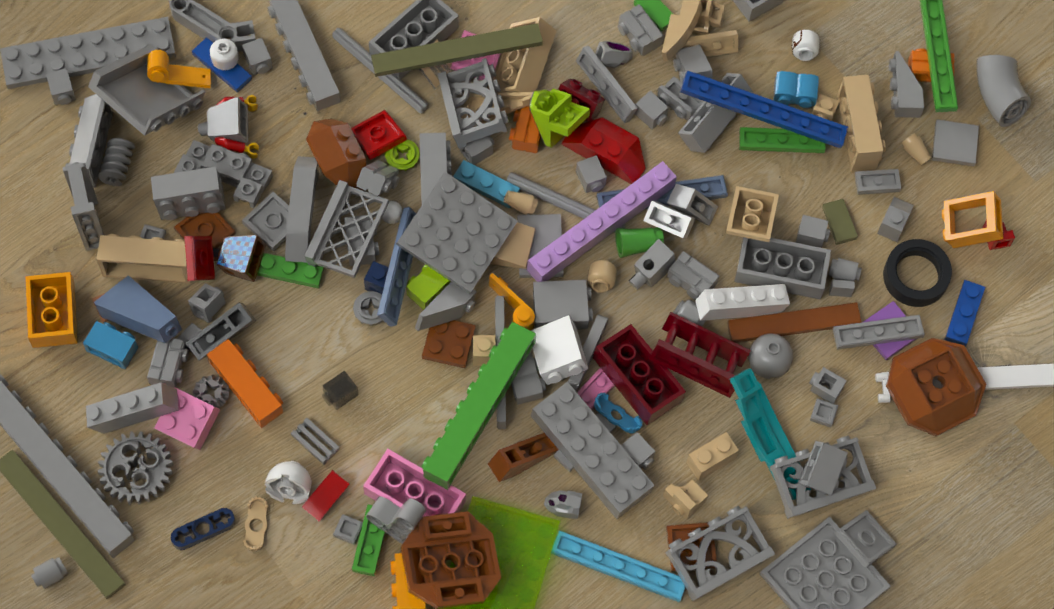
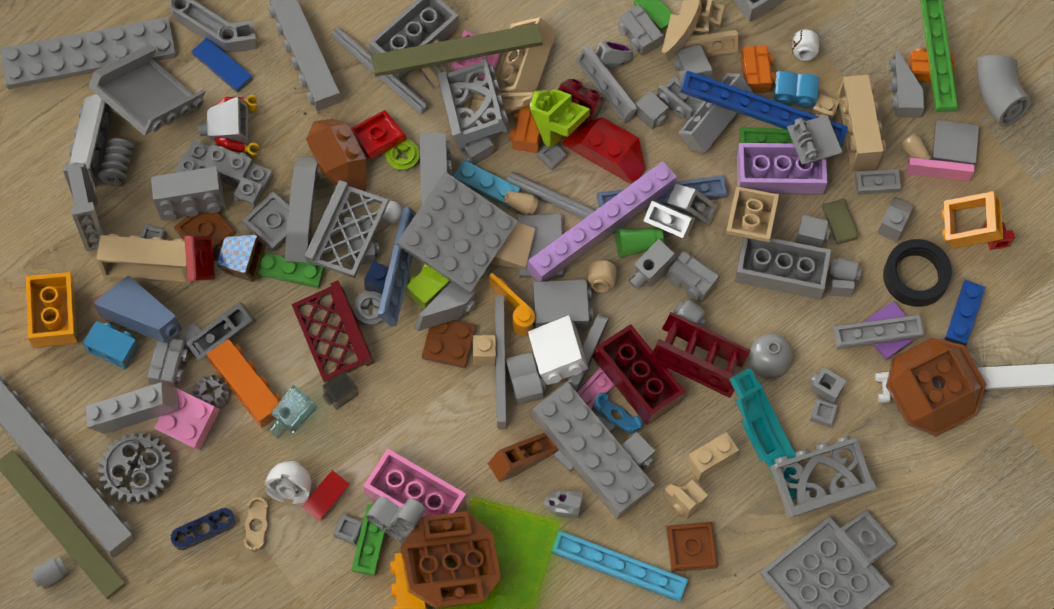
light grey brick [46,68,76,105] -> none
light orange door [147,50,211,89] -> none
light grey brick [188,283,226,323] -> none
white head [210,39,239,70] -> none
light grey brick [242,38,273,75] -> none
light grey tile [291,418,339,465] -> none
light grey brick [356,160,400,196] -> none
bright green brick [422,322,536,490] -> none
light grey brick [576,155,607,193] -> none
light grey fence [665,506,775,601] -> none
white brick [695,284,790,321] -> none
dark orange tile [727,302,862,343] -> none
light grey brick [799,441,848,495] -> none
none -> clear light blue torso [268,385,318,438]
none -> dark red fence [291,280,375,383]
none -> light grey tile [537,144,567,170]
none -> lavender brick [736,143,827,194]
none -> orange brick [741,45,776,93]
none -> light grey hinge [787,115,843,165]
none -> bright pink tile [906,158,974,181]

